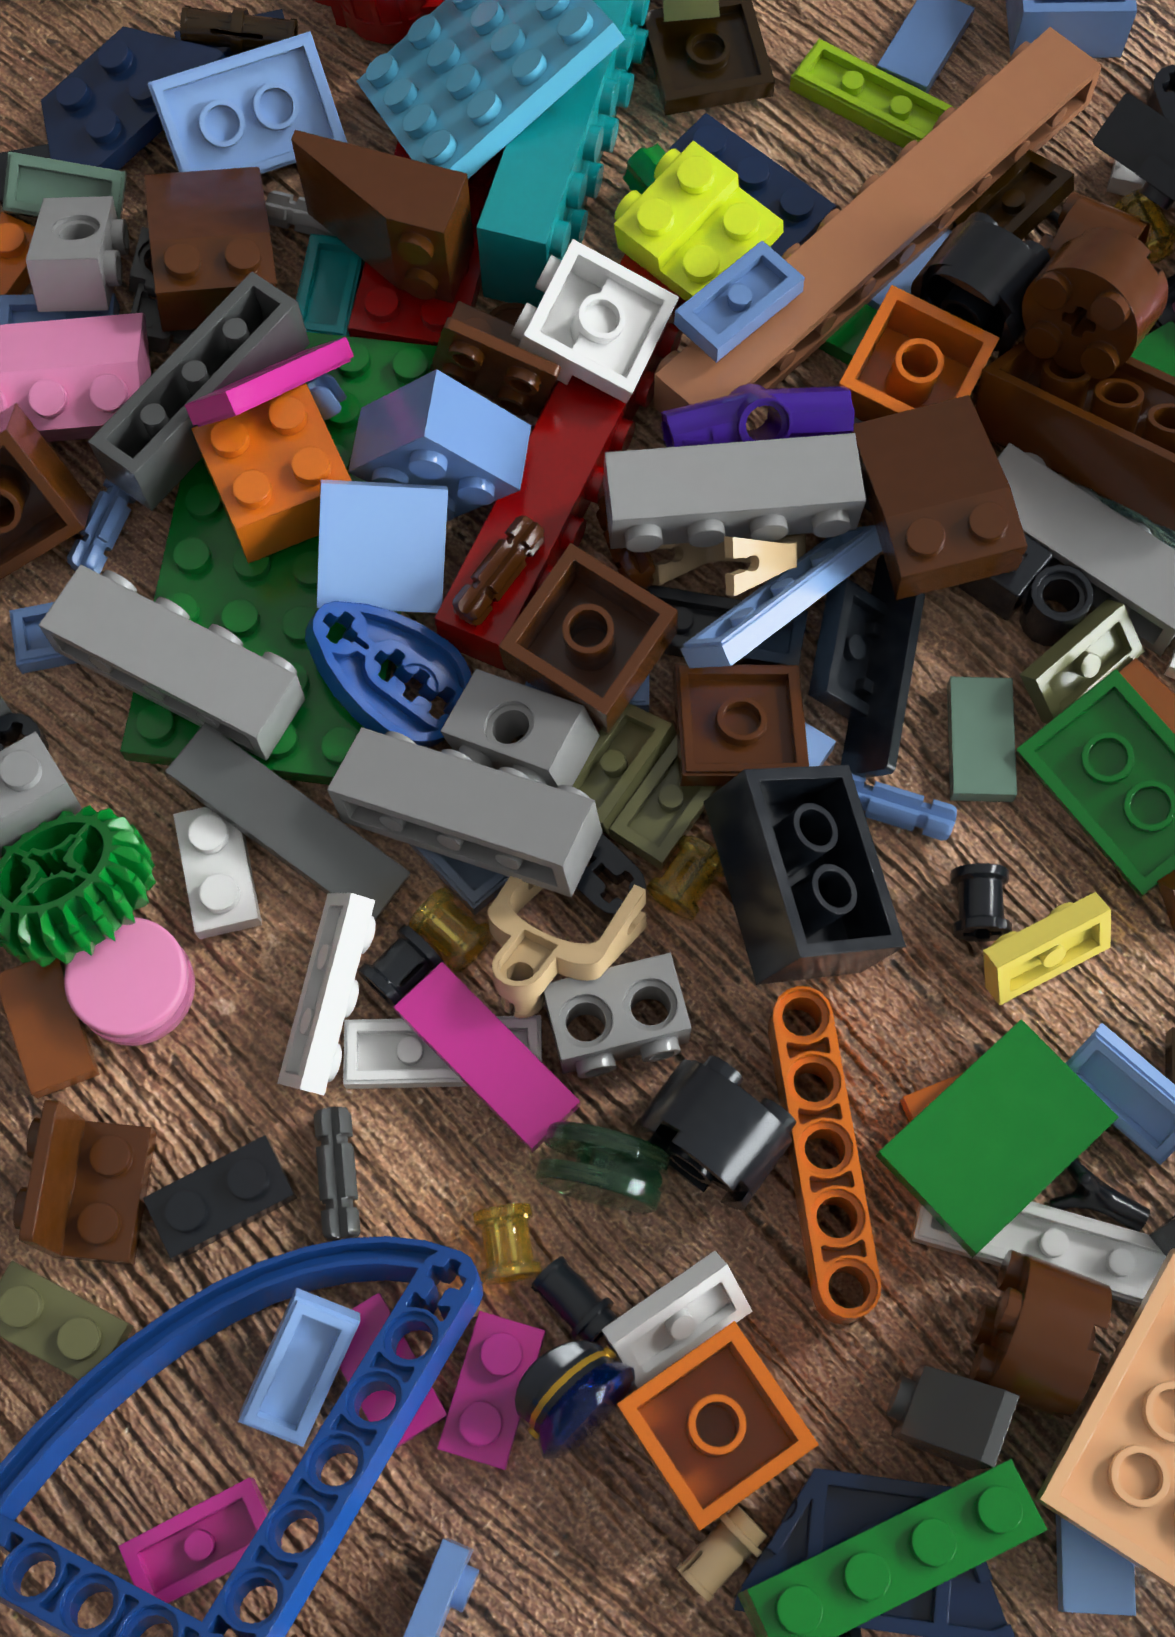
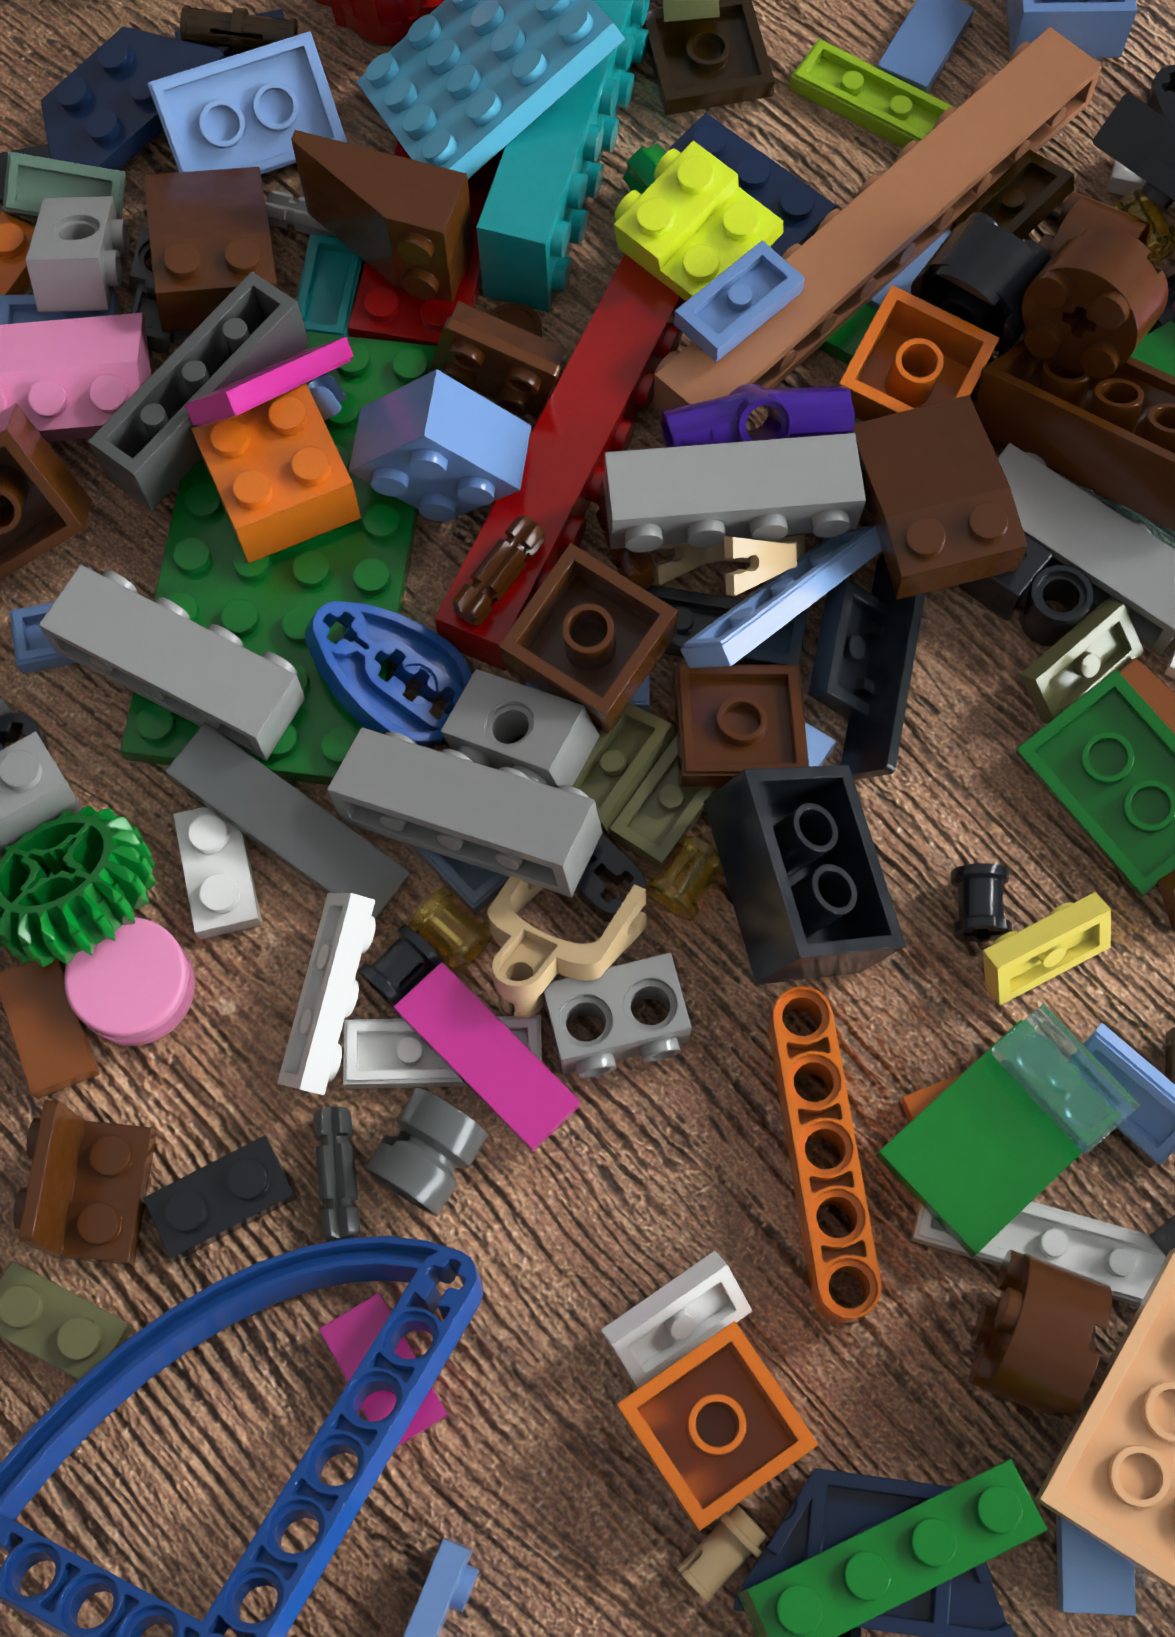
medium blue axle [67,478,136,574] -> none
dark pink plate [118,1477,283,1604] -> none
light blue tile [238,1288,360,1447] -> none
light blue tile [317,479,448,613] -> none
dark pink plate [437,1311,546,1470] -> none
clear yellow bush [473,1203,542,1285] -> none
white plate [511,239,679,403] -> none
piece [515,1341,635,1459] -> none
black pin [531,1256,618,1344] -> none
clear green head [535,1121,670,1213] -> none
black brick [633,1055,797,1210] -> none
medium blue axle [852,774,957,841] -> none
dark grey slope [886,1365,1019,1471] -> none
sand green tile [947,676,1017,802] -> none
black bar [1049,1158,1150,1232] -> none
none -> dark grey wheel [364,1088,489,1217]
none -> clear light blue plate [990,1003,1141,1155]

